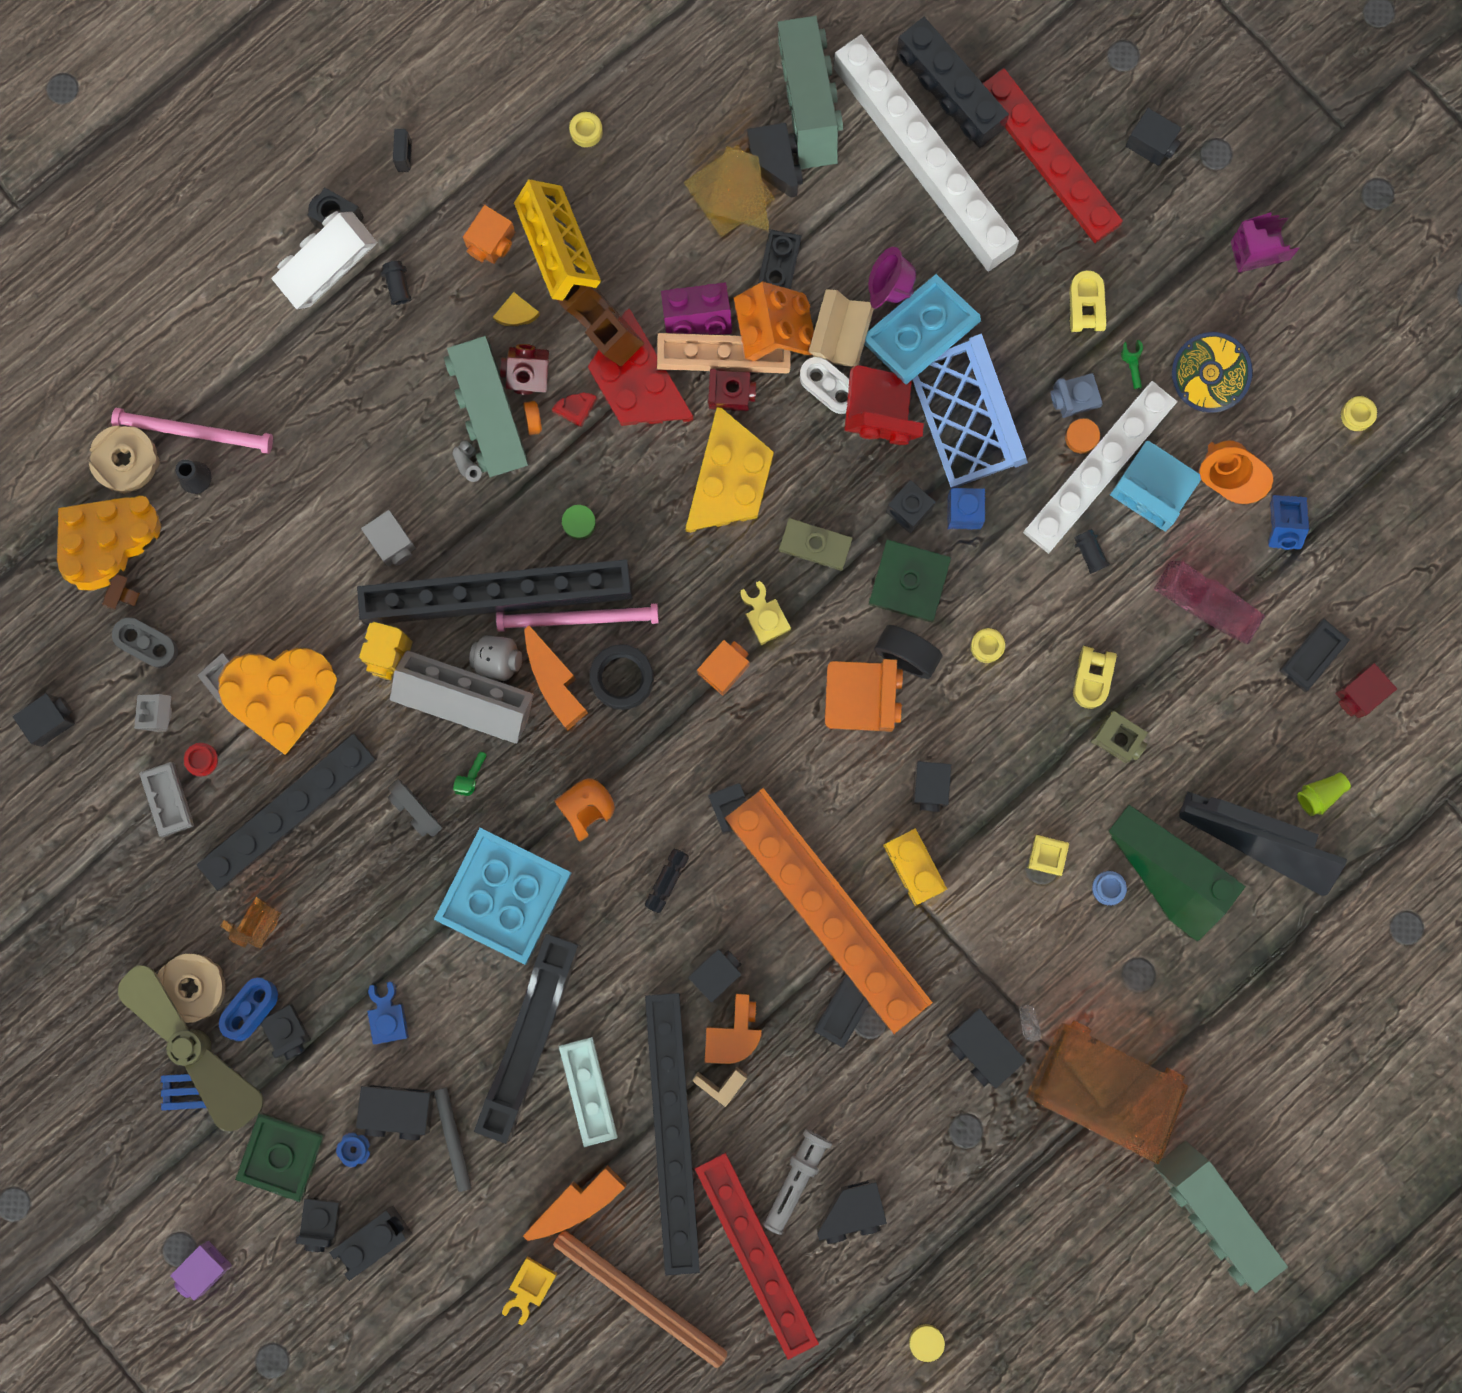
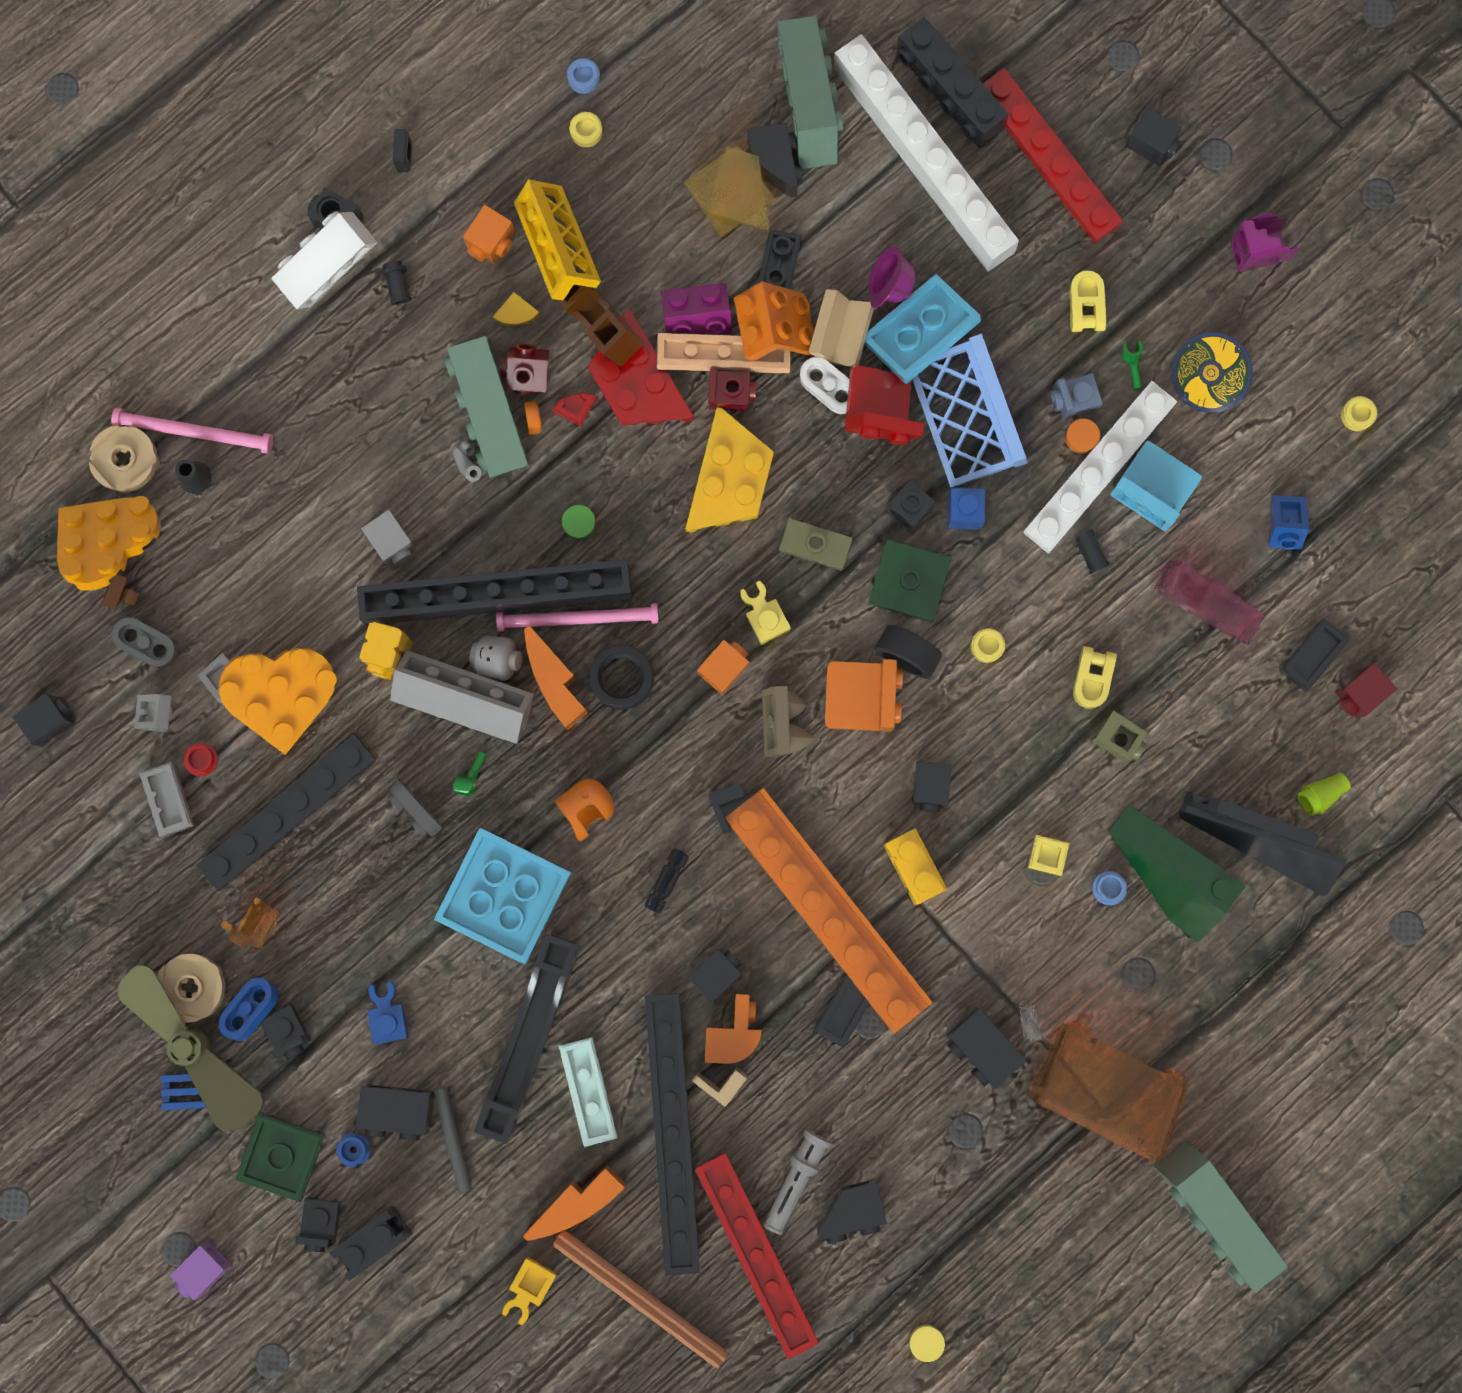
orange piece [1199,440,1274,504] -> none
none -> medium blue tile [567,58,600,94]
none -> dark tan tile [762,686,814,757]

